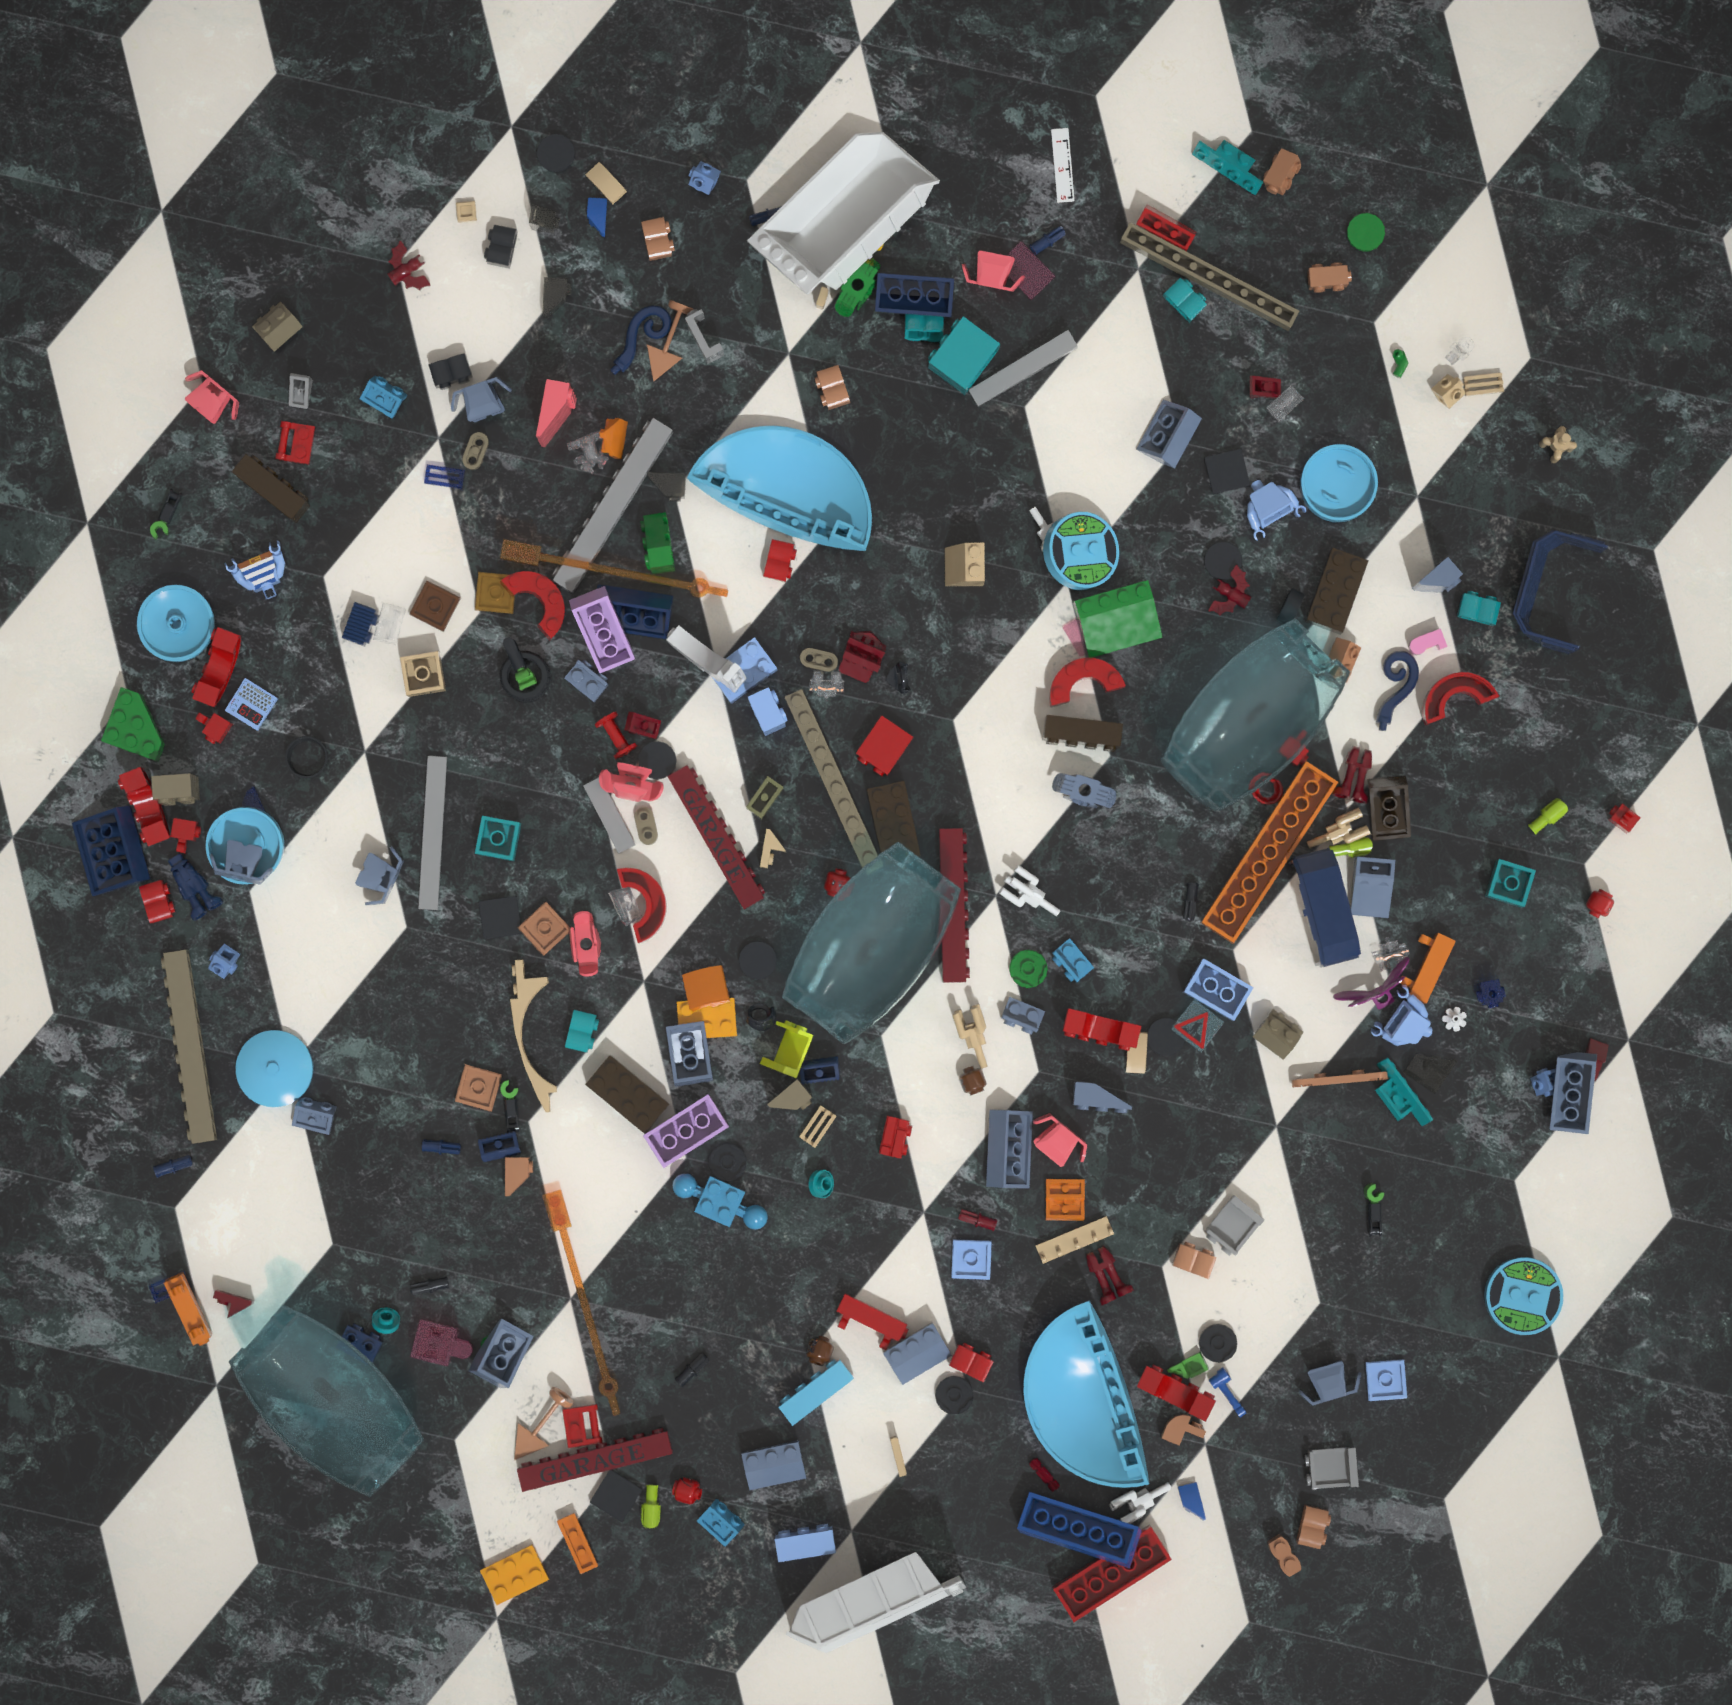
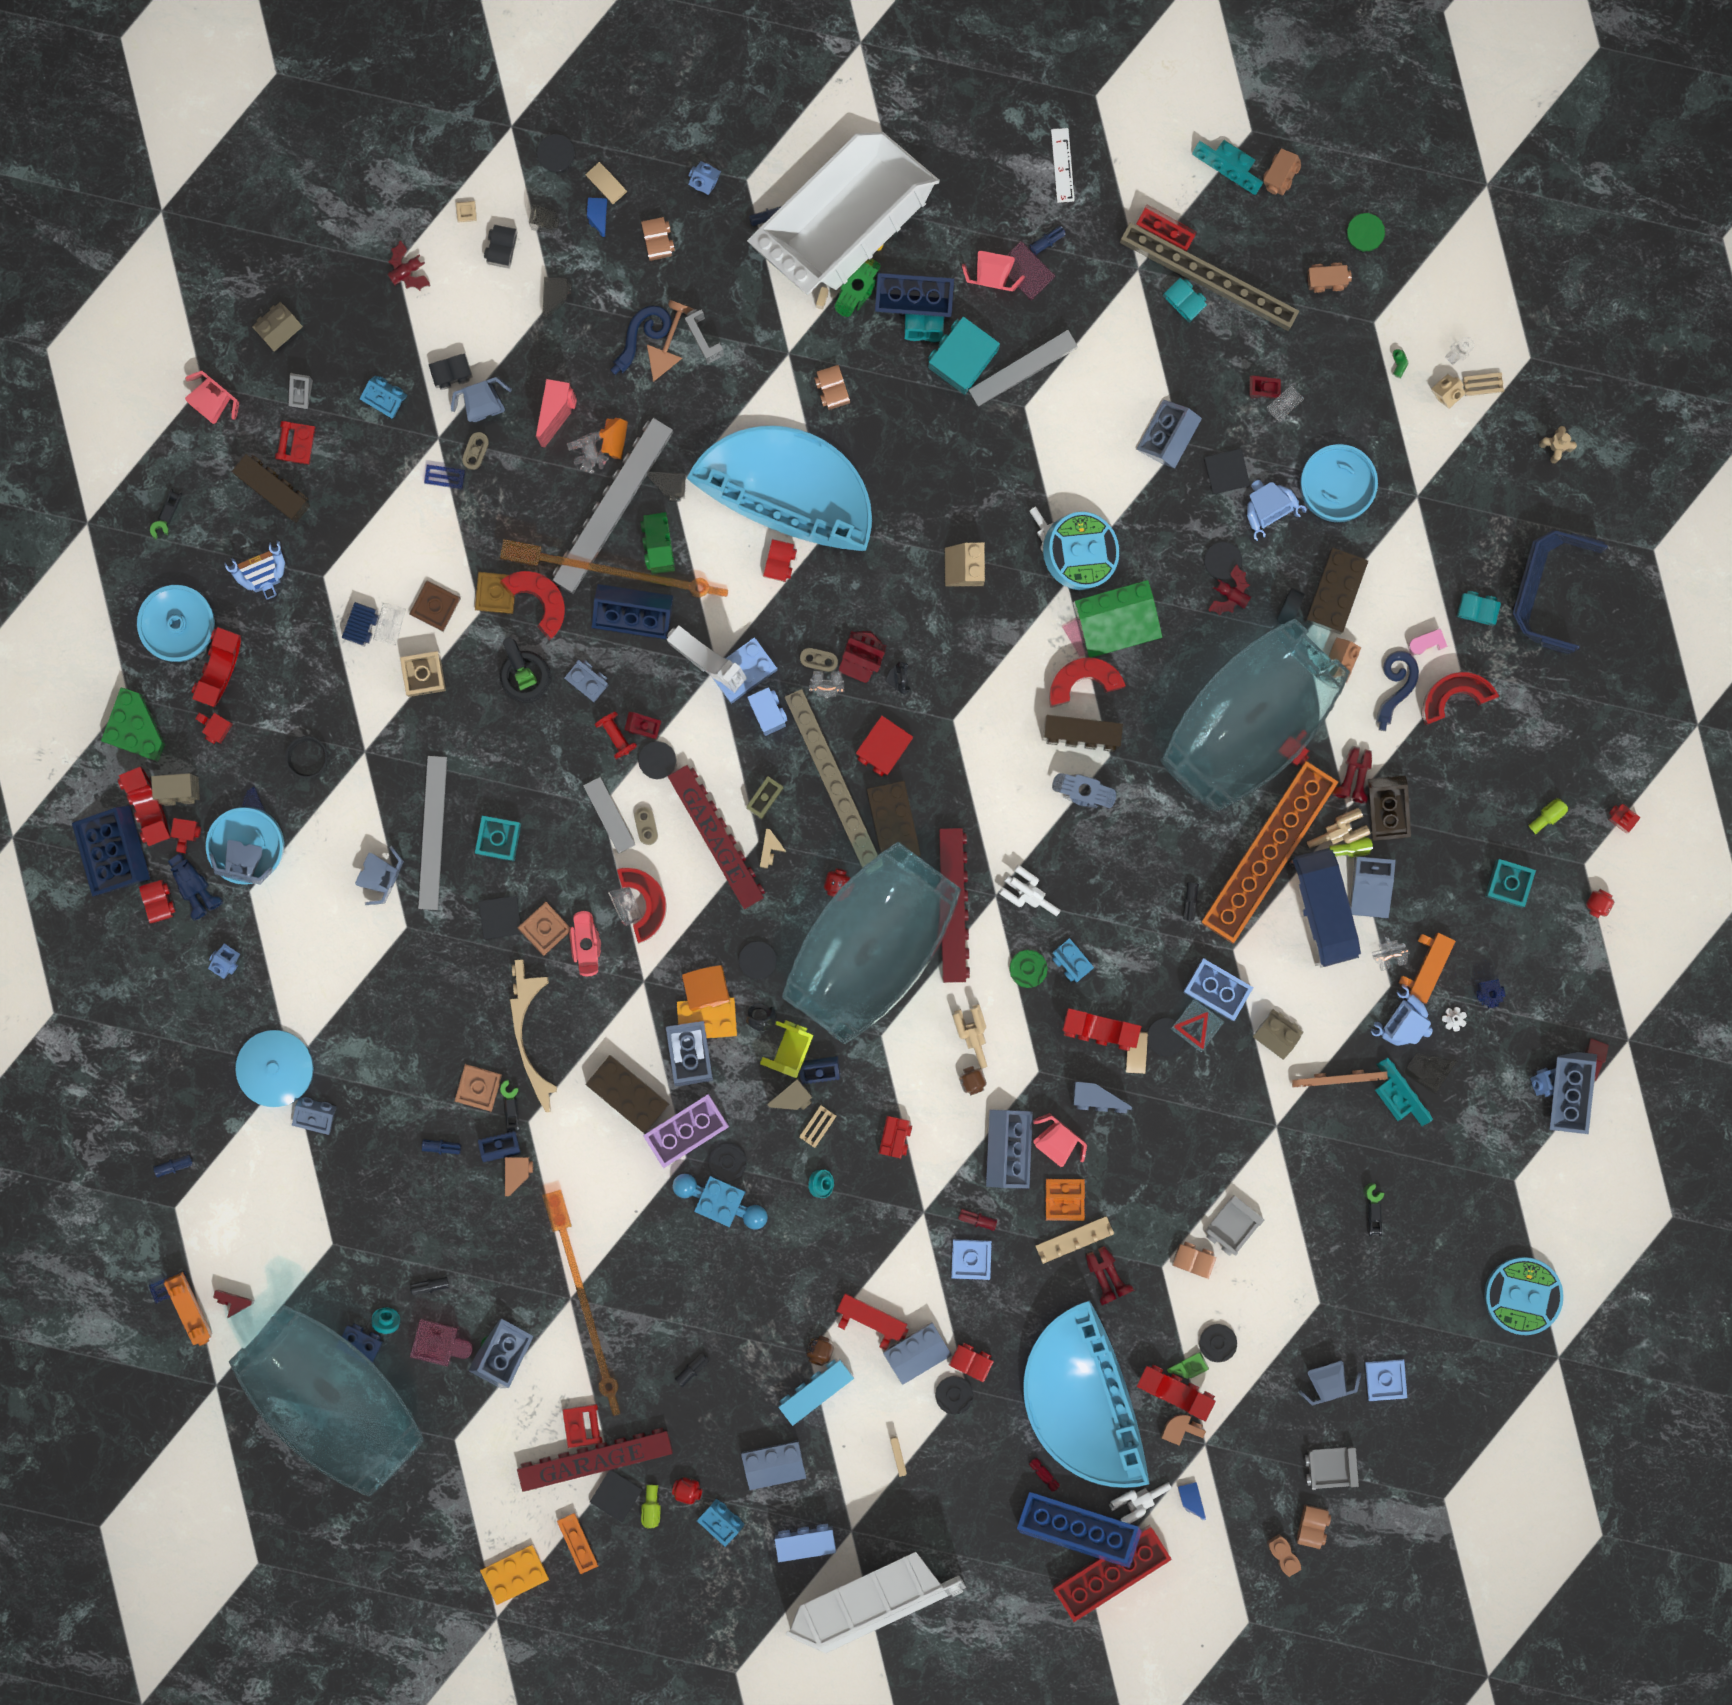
dark tan brick [161,950,217,1144] -> none
tile [225,678,278,731] -> none
nougat piece [514,1387,574,1460] -> none
teal brick [565,1010,599,1053] -> none
lavender brick [569,586,635,673] -> none
coral piece [599,762,664,802] -> none
sand blue bracket [1001,997,1045,1035] -> none
blue brick [1208,1367,1246,1417] -> none
red piece [1252,775,1283,805] -> none
magenta piece [1333,957,1409,1009] -> none
sand blue slope [1412,557,1463,593] -> none

